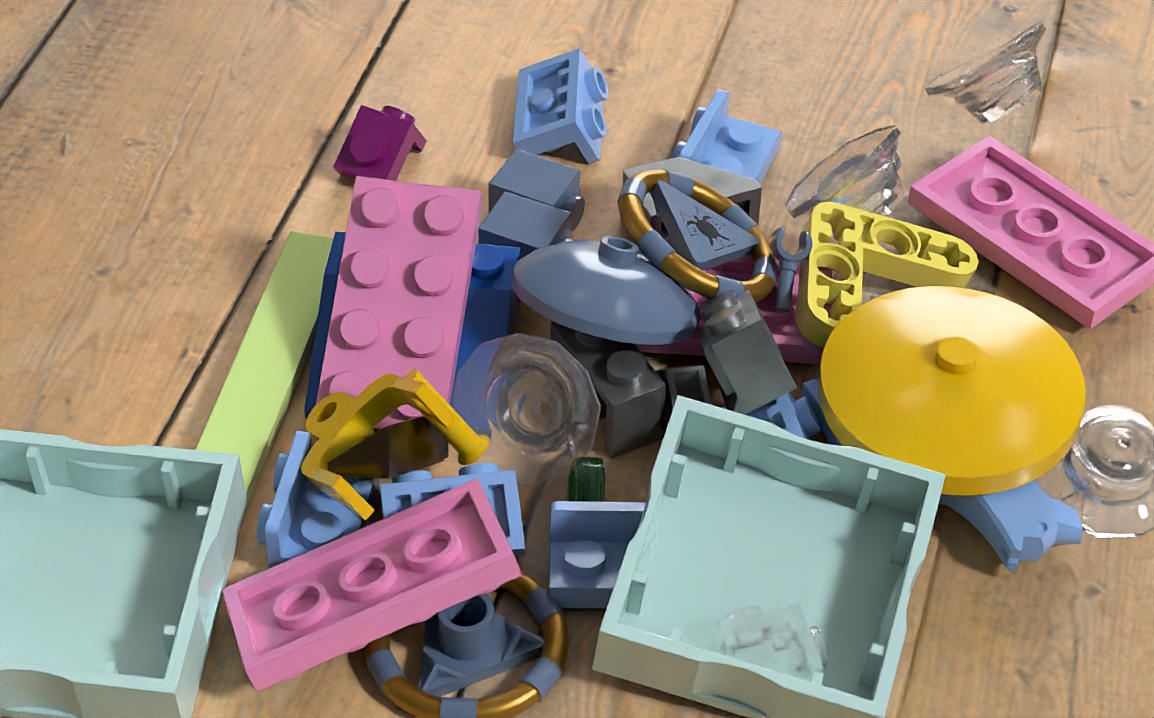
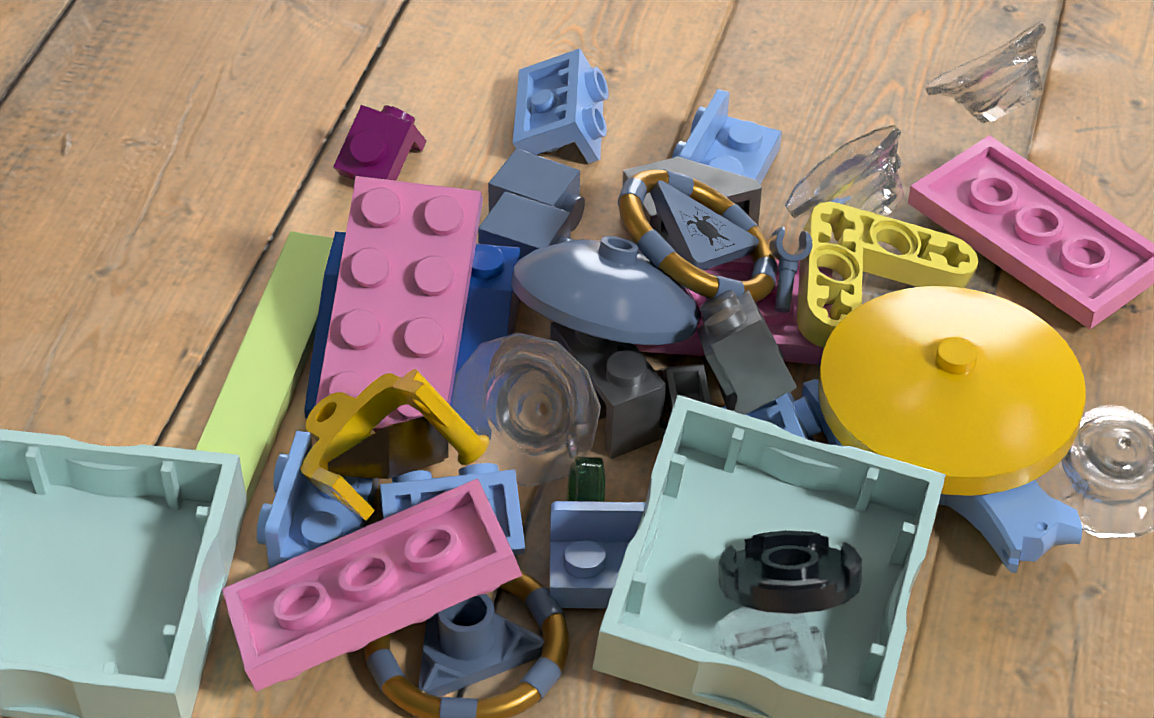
none -> black tile [718,530,862,614]

